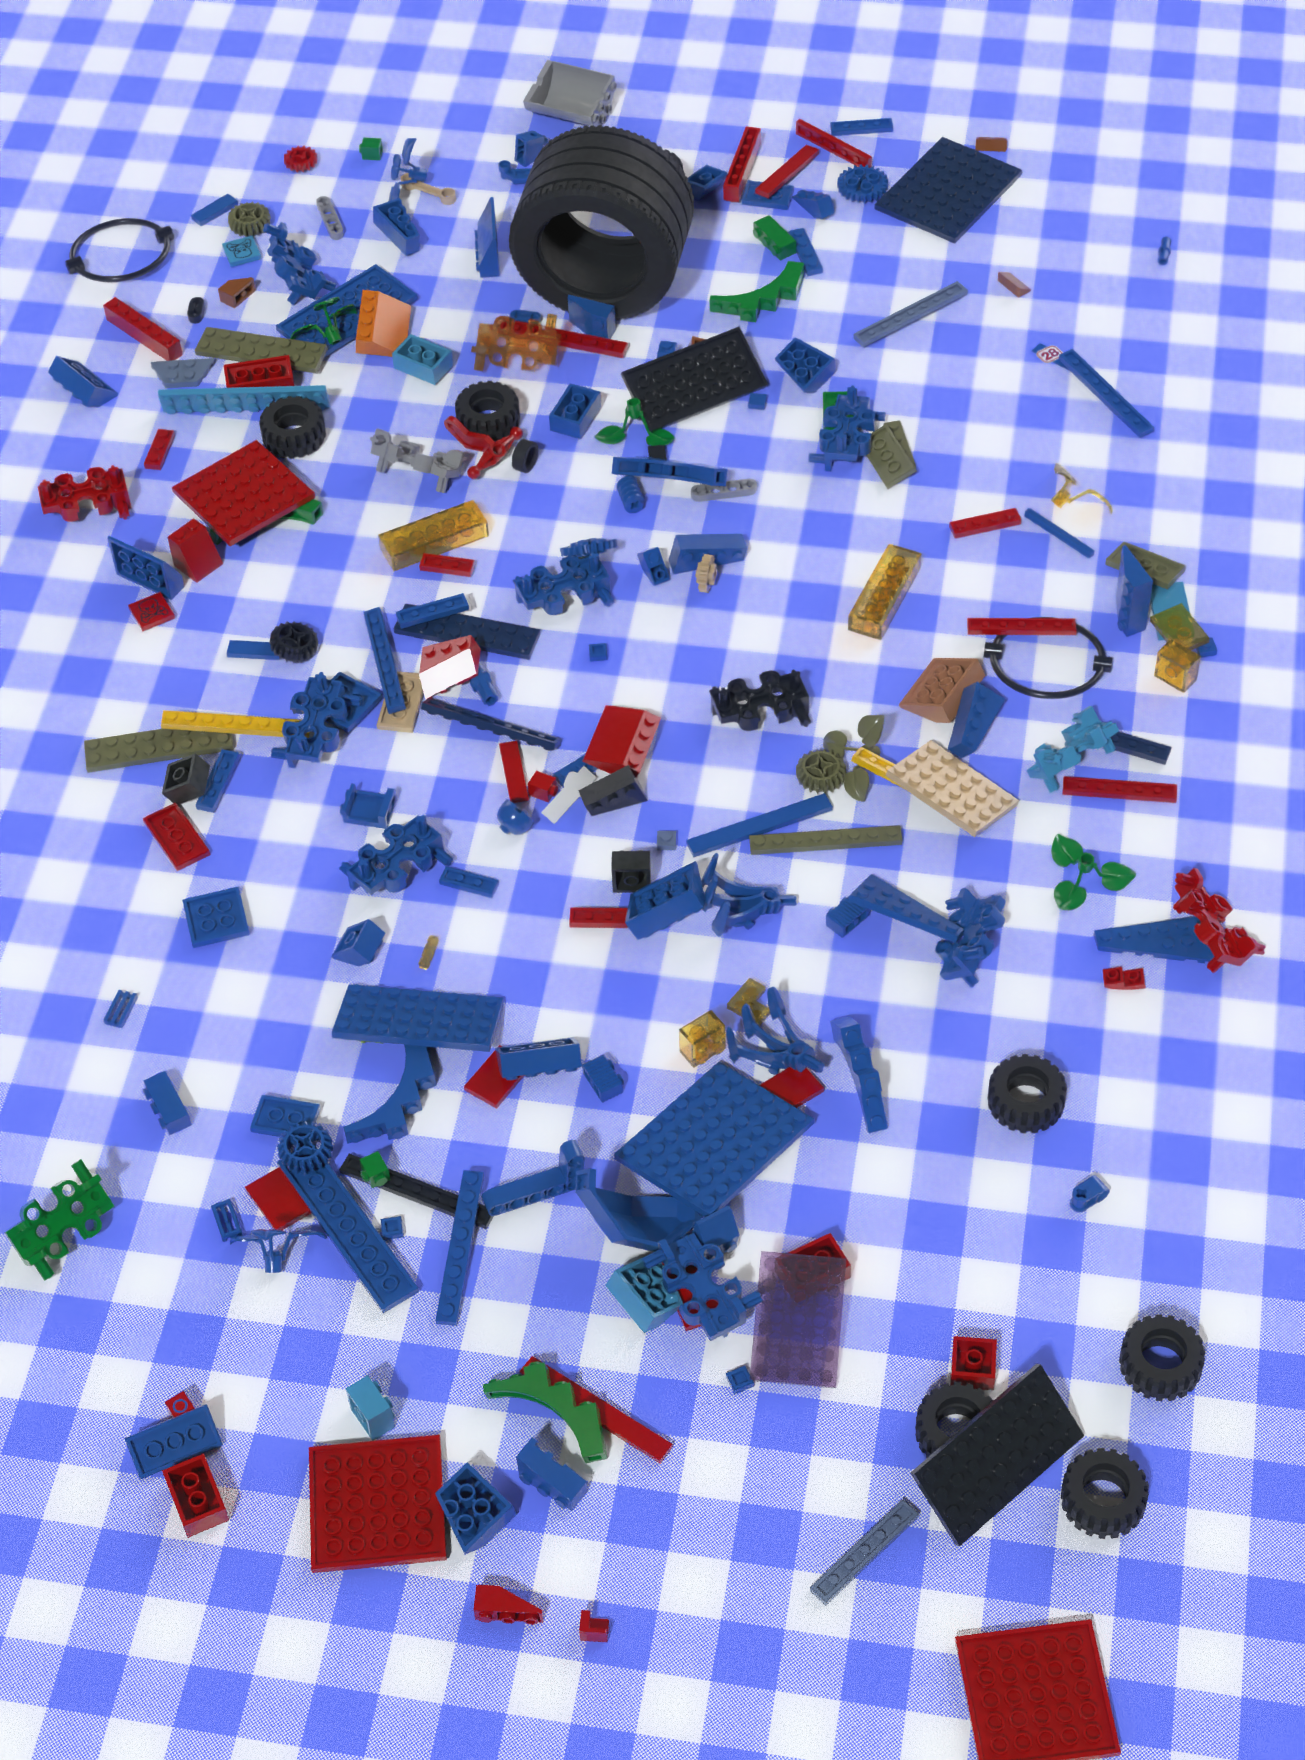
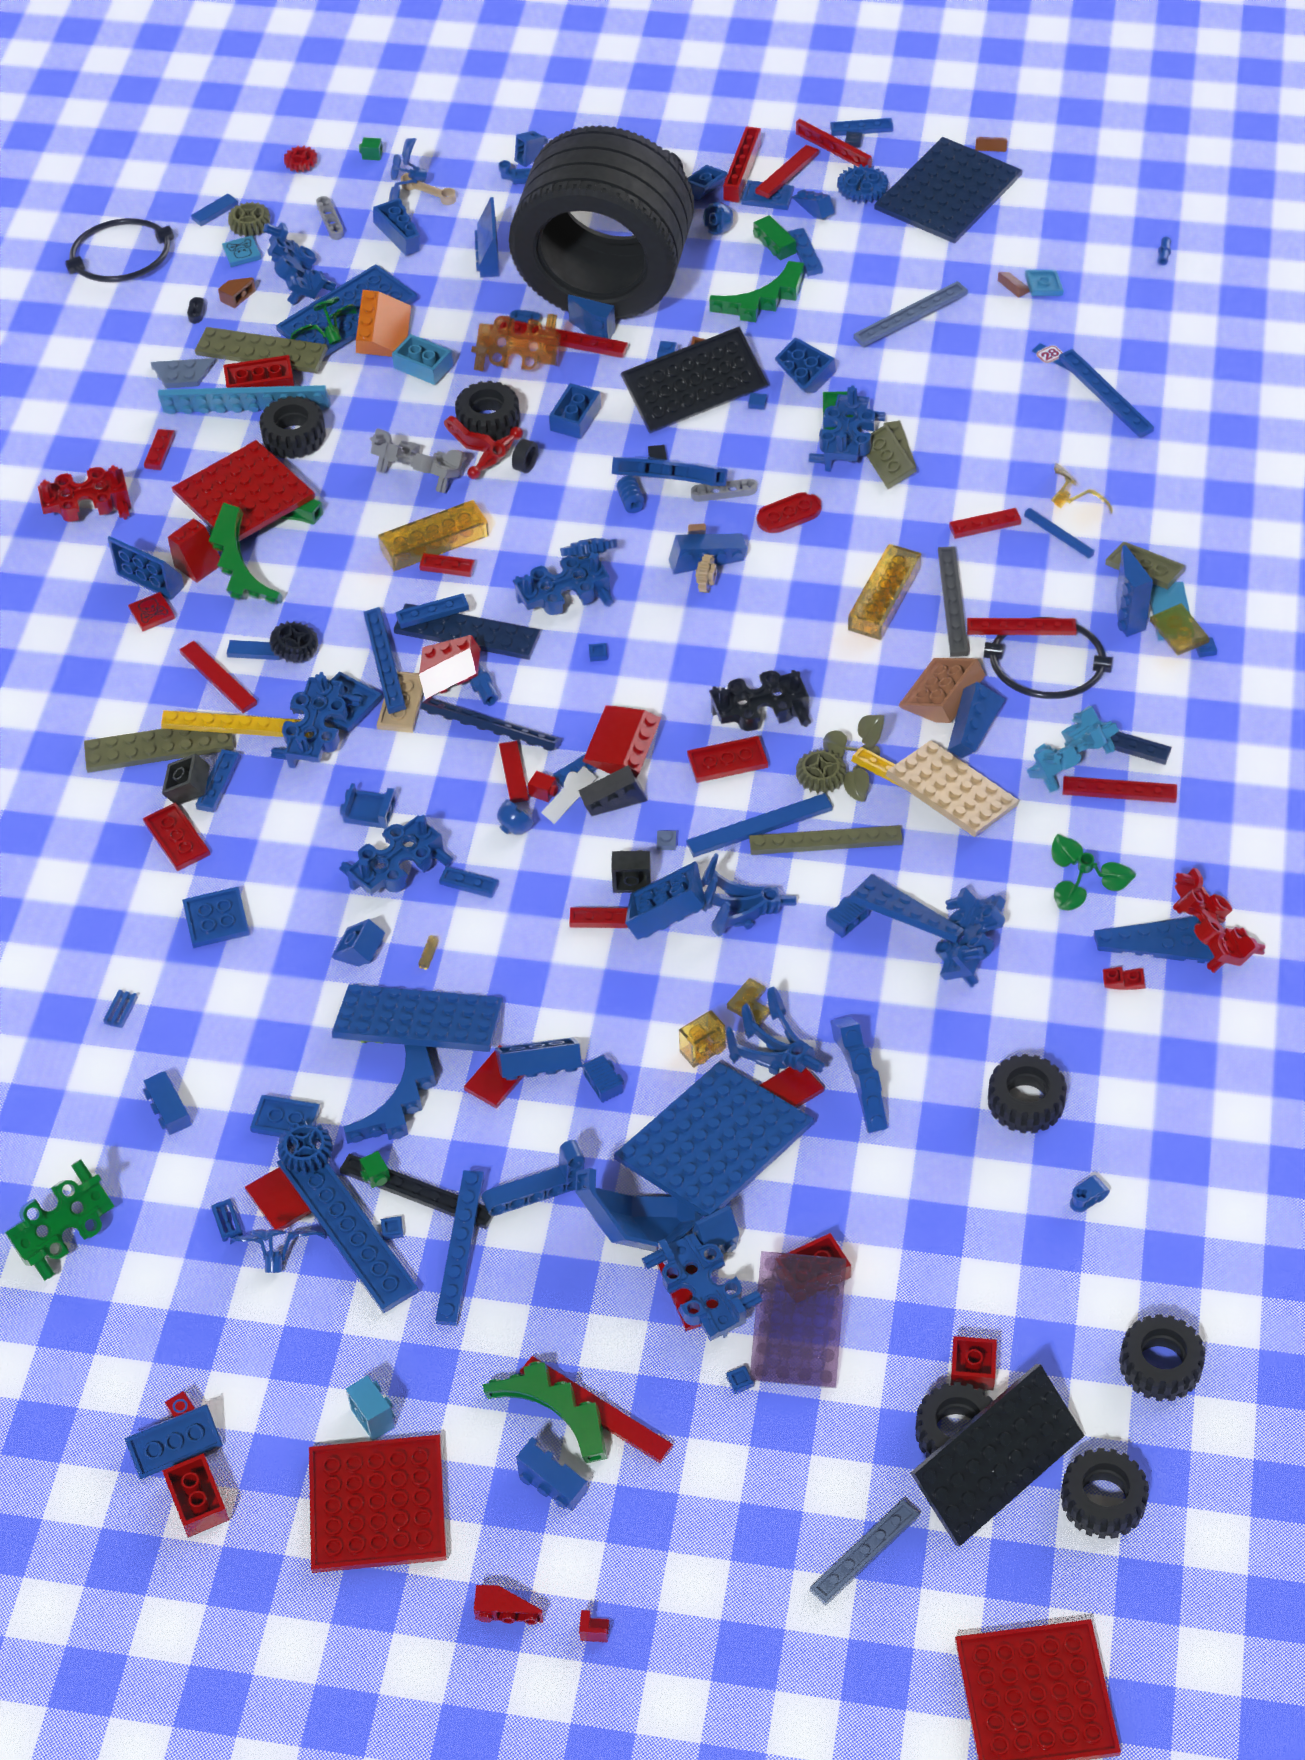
blue slope [47,355,119,408] -> none
red brick [103,297,183,361] -> none
blue wedge [435,1462,517,1555] -> none
light grey cylinder [523,59,617,127] -> none
green plant [594,398,675,446] -> none
dark azure wedge [605,1258,683,1333] -> none
blue slope [636,547,670,586] -> none
clear yellow brick [1154,639,1201,693] -> none
none -> red tile [179,640,257,713]
none -> green arch [209,503,283,604]
none -> medium nougat tile [687,523,706,534]
none -> red plate [687,736,768,783]
none -> blue cylinder [703,202,734,235]
none -> red tile [756,492,822,533]
none -> dark blue plate [845,132,862,148]
none -> dark grey plate [937,546,969,657]
none -> dark azure tile [1024,270,1064,296]

